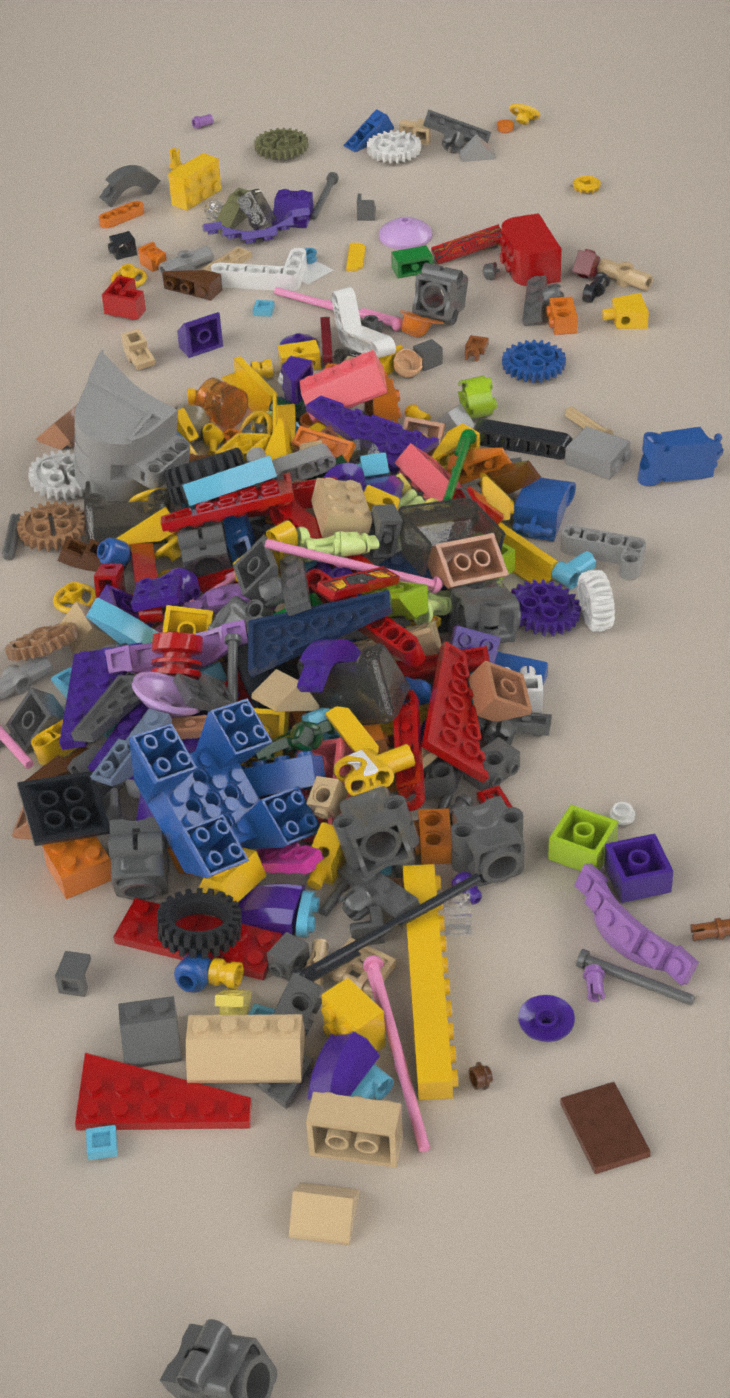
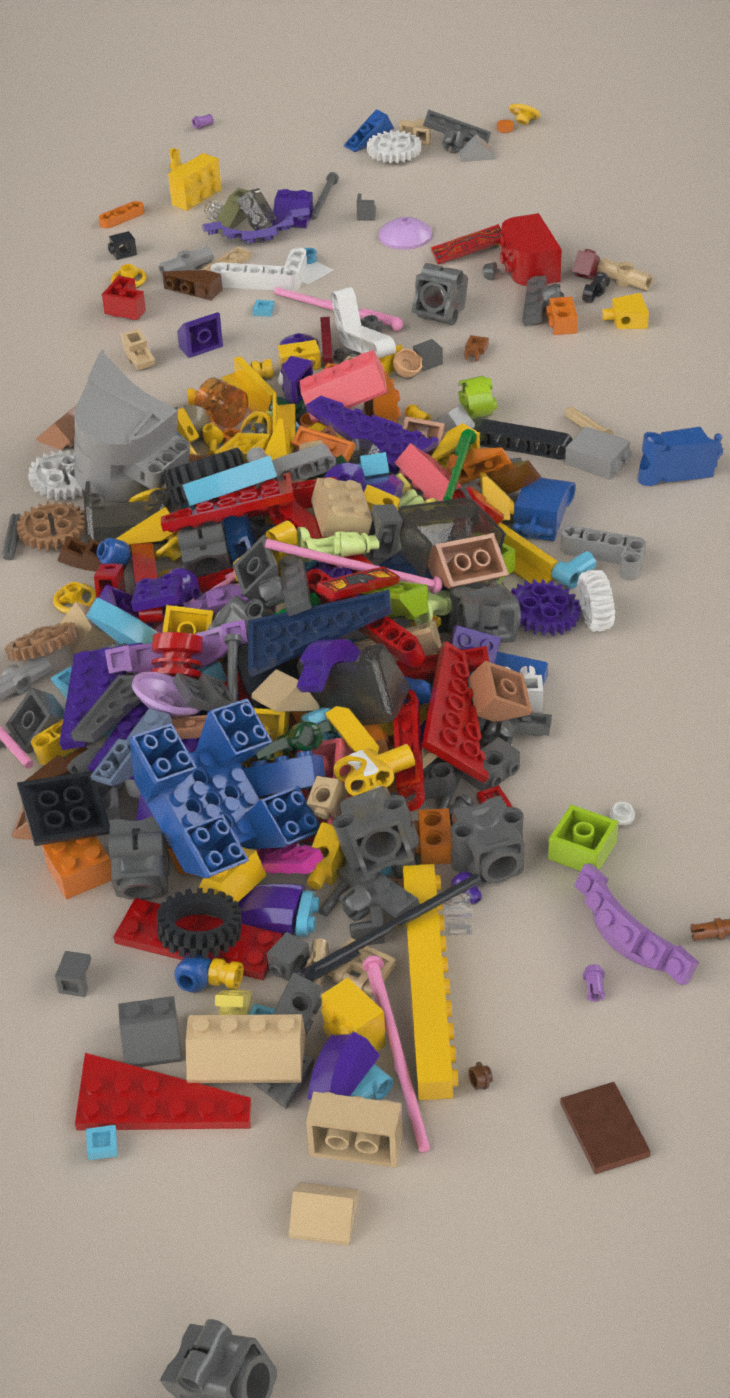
dark grey arch [99,165,161,207] -> none
orange brick [138,242,167,272] -> none
olive gear [254,127,309,161] -> none
yellow piece [346,243,366,271] -> none
green brick [391,245,433,279] -> none
orange piece [400,309,444,337] -> none
blue gear [502,340,566,383] -> none
dark purple dish [518,995,575,1042] -> none
yellow gear [573,175,601,193] -> none
dark grey bar [576,949,695,1005] -> none
dark purple brick [604,833,674,903] -> none

